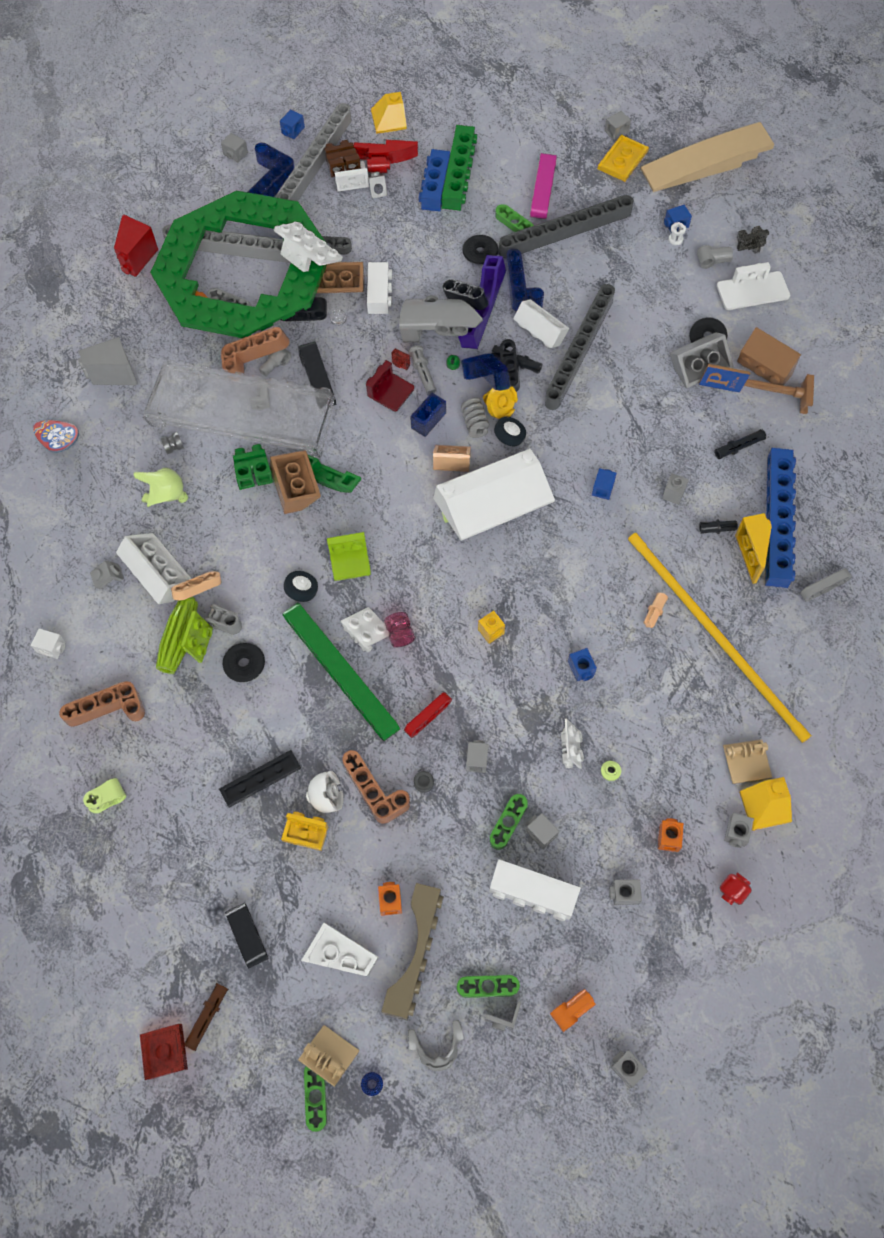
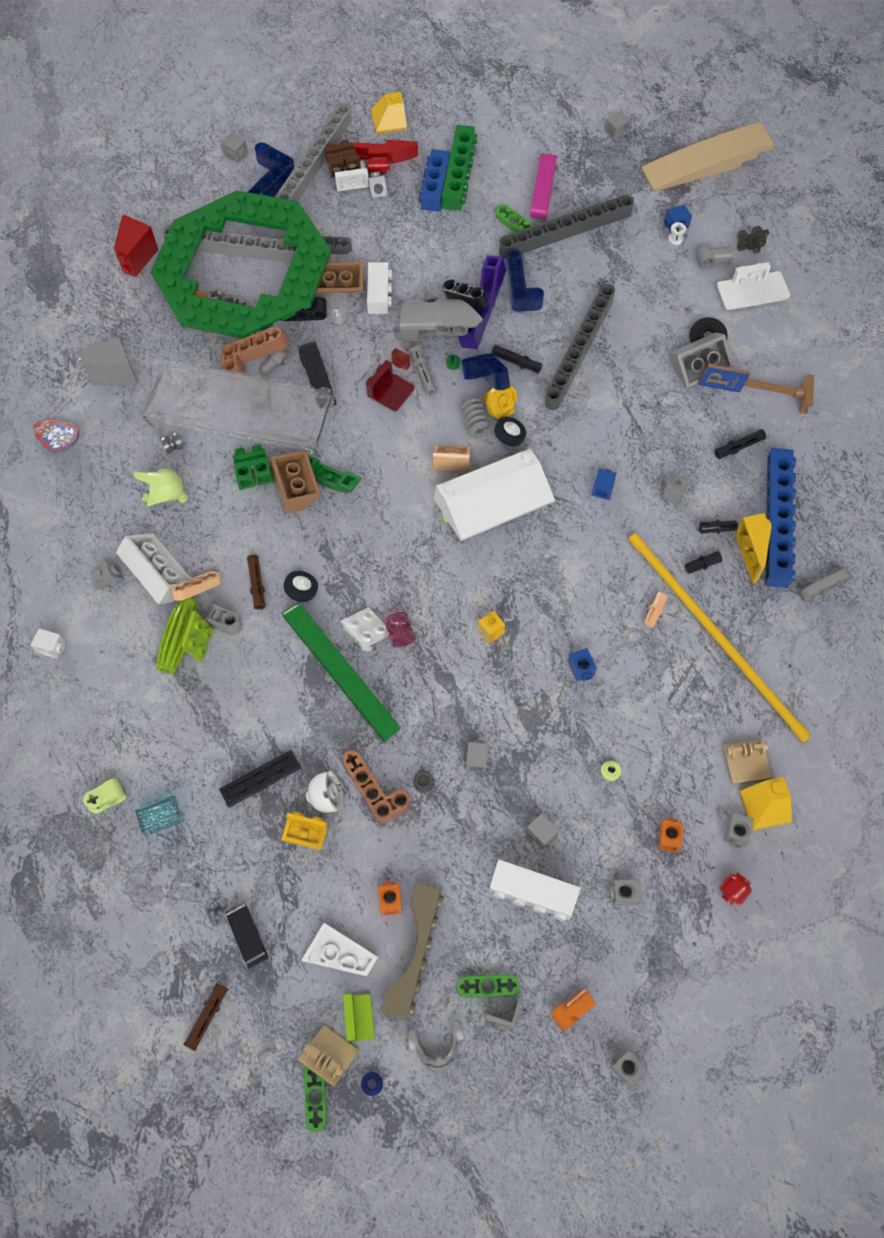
nougat beam [59,681,145,727] -> none
clear red tile [140,1024,188,1080] -> none
black wheel [222,643,265,682] -> none
white bracket [274,222,343,272] -> none
blue brick [280,109,305,139] -> none
lime bracket [327,532,371,581] -> none
red beam [404,692,452,738] -> none
clear blue brick [410,393,446,437] -> none
black wheel [462,235,499,264] -> none
bright green beam [489,794,528,850] -> none
black beam [500,339,520,392] -> none
white brick [513,299,569,348] -> none
white hinge [561,719,584,769] -> none
yellow tile [597,135,649,182] -> none
medium nougat slope [737,327,801,386] -> none
none -> clear light blue brick [135,794,185,836]
none -> reddish brown pin [247,555,266,610]
none -> lime panel [343,993,374,1042]
none -> black axle [684,551,722,574]

